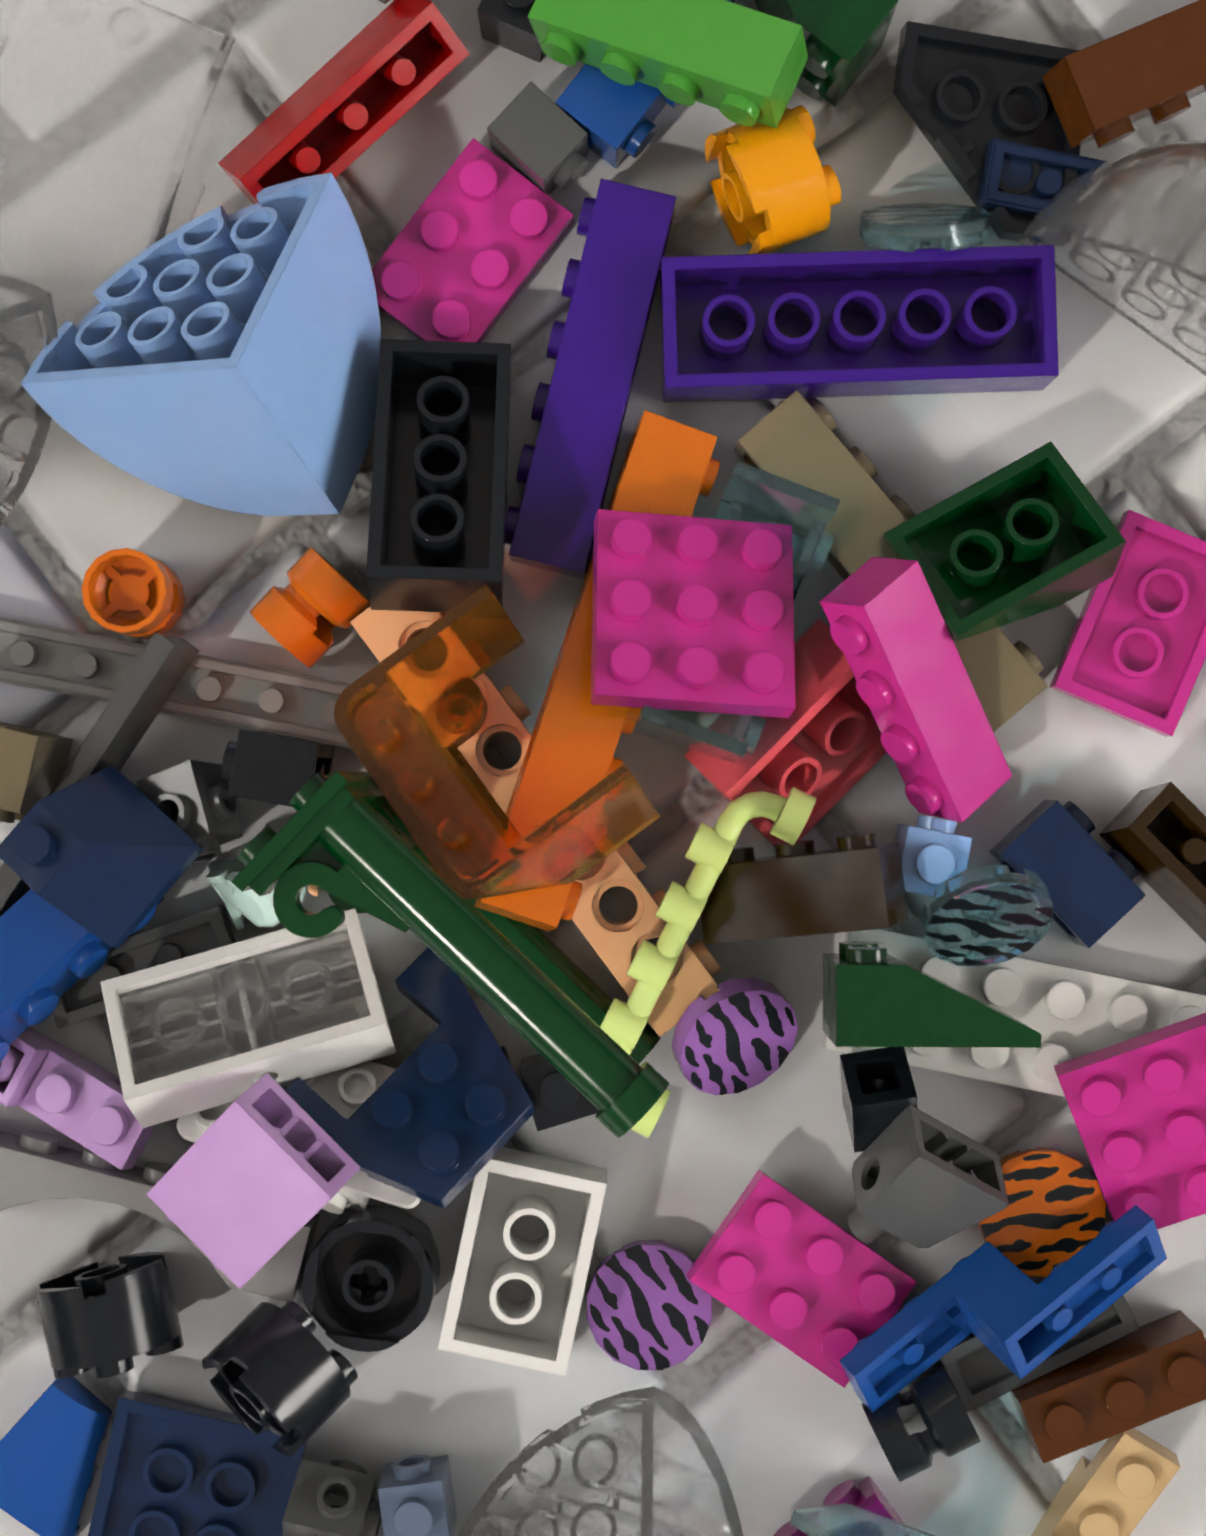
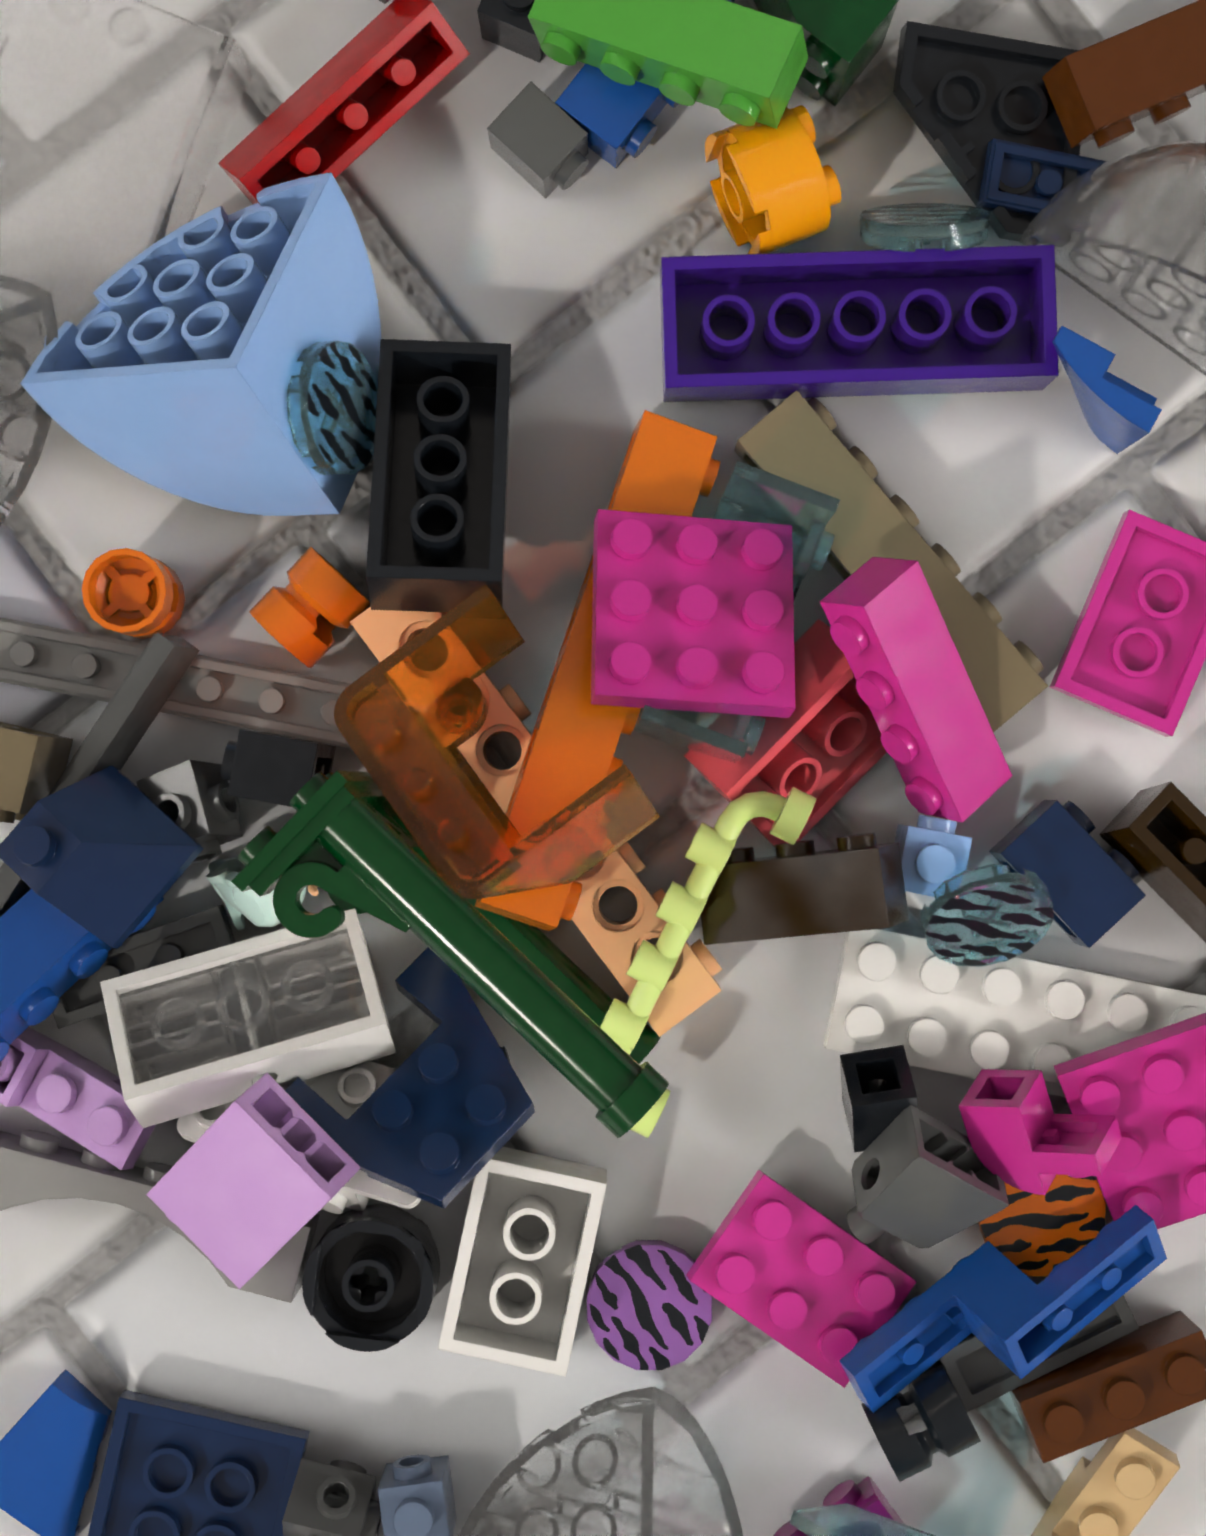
black brick [36,1252,184,1379] -> none
black brick [202,1300,358,1456] -> none
dark pink plate [372,138,574,343] -> none
dark purple brick [505,178,676,579] -> none
black brick [518,1053,598,1132] -> none
medium lavender tile [671,977,798,1095] -> none
dark green slope [823,942,1041,1048] -> none
dark green slope [884,441,1126,642] -> none
none -> clear light blue tile [287,341,378,475]
none -> dark pink brick [959,1069,1122,1195]
none -> blue slope [1052,326,1162,454]

